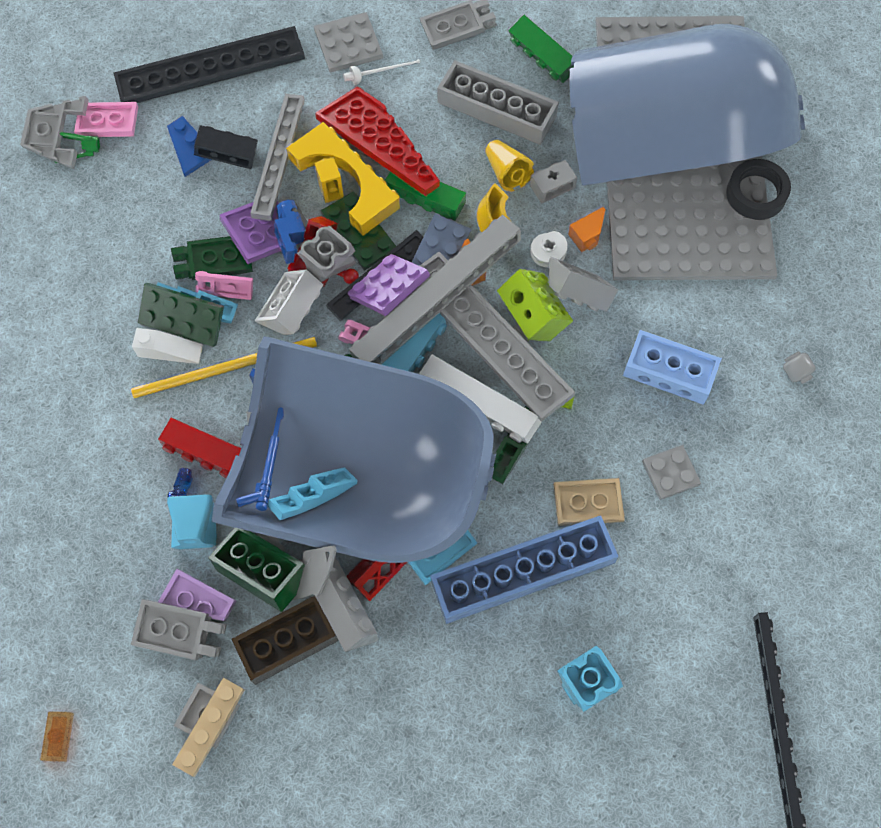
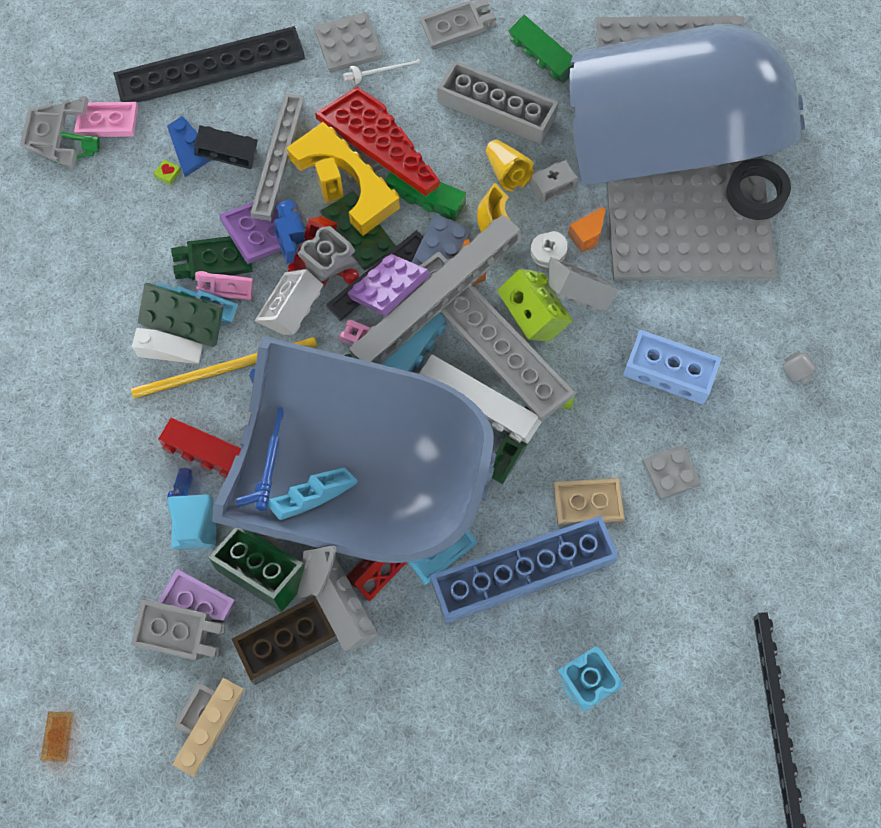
none -> lime tile [153,159,182,185]

